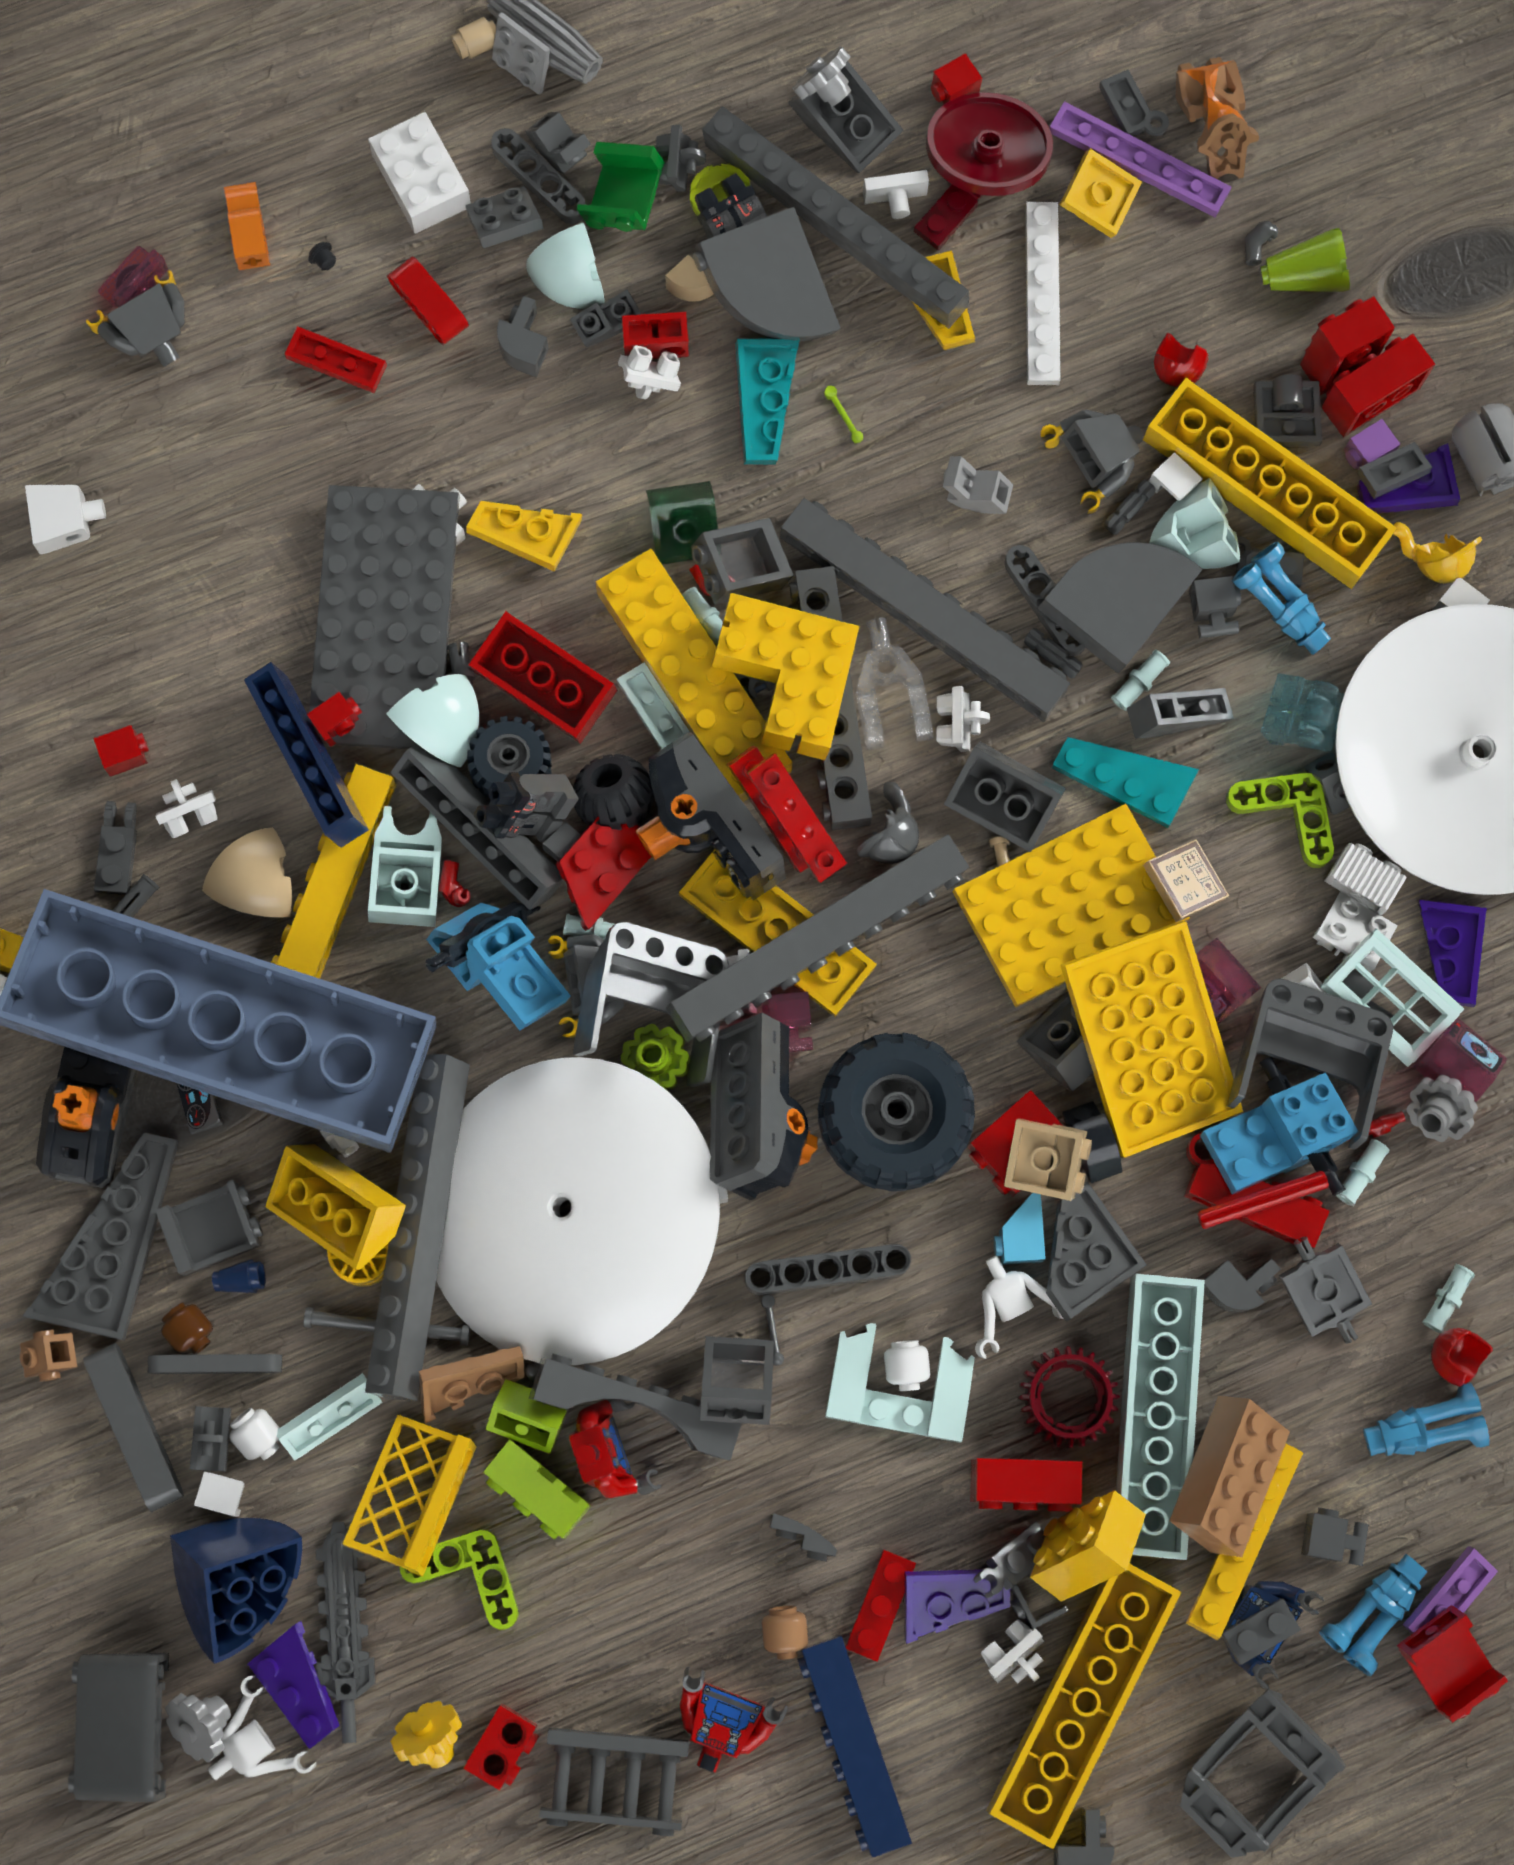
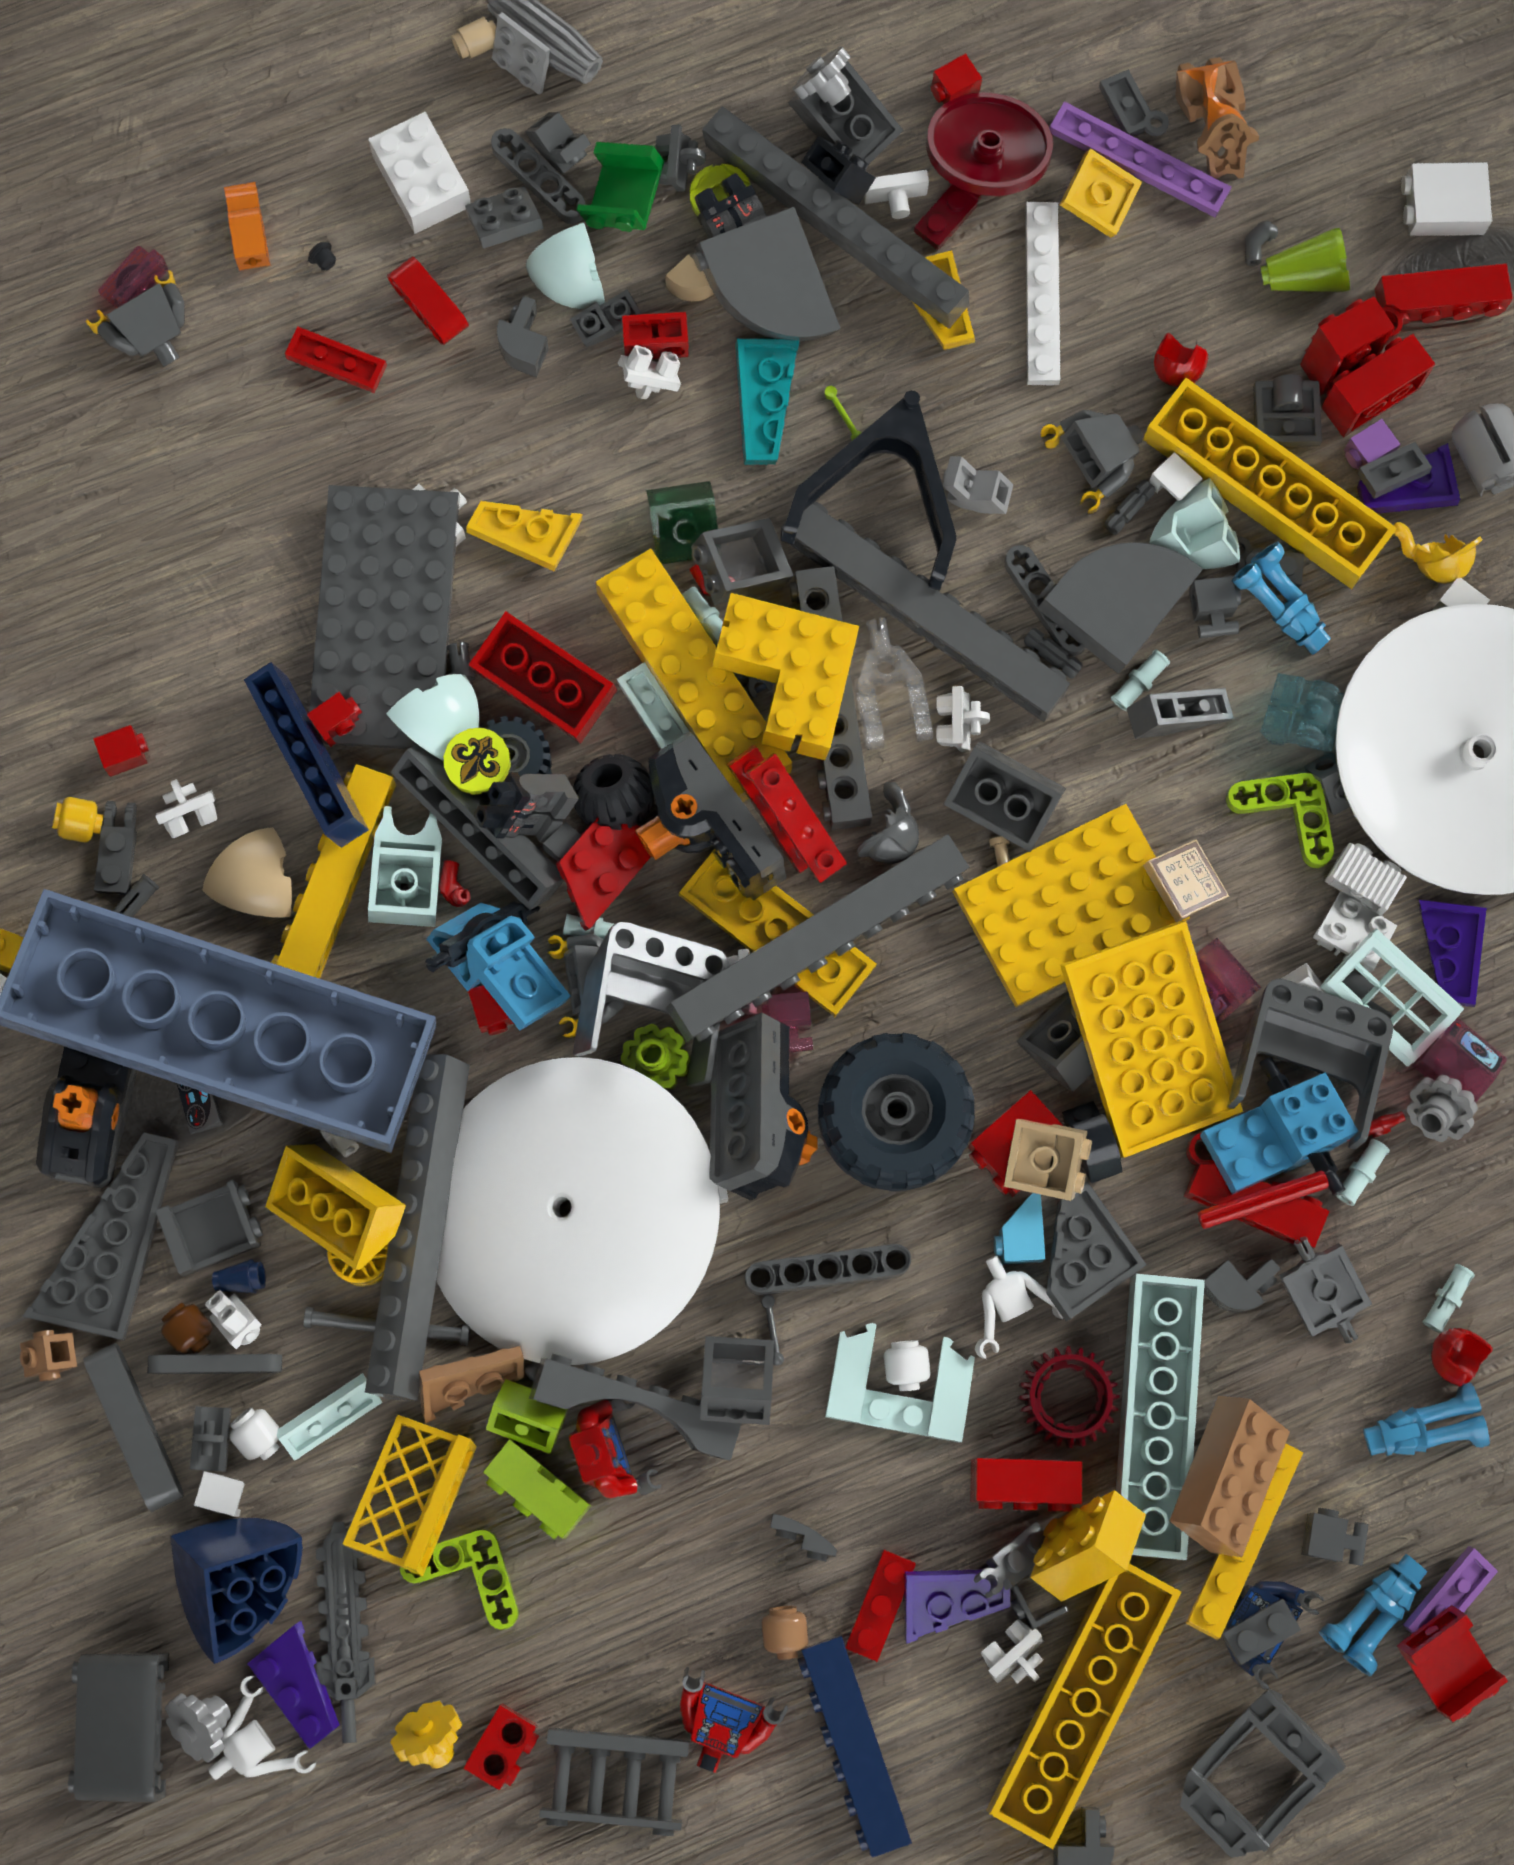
white torso [25,485,106,554] -> none
teal wing [1051,737,1199,828] -> none
none -> yellow head [52,797,103,843]
none -> white hips [205,1290,262,1349]
none -> neon yellow tile [443,728,511,795]
none -> red brick [468,985,514,1035]
none -> black piece [781,390,957,591]
none -> black brick [801,135,876,205]
none -> red hinge [1374,263,1513,344]
none -> white brick [1401,163,1492,236]

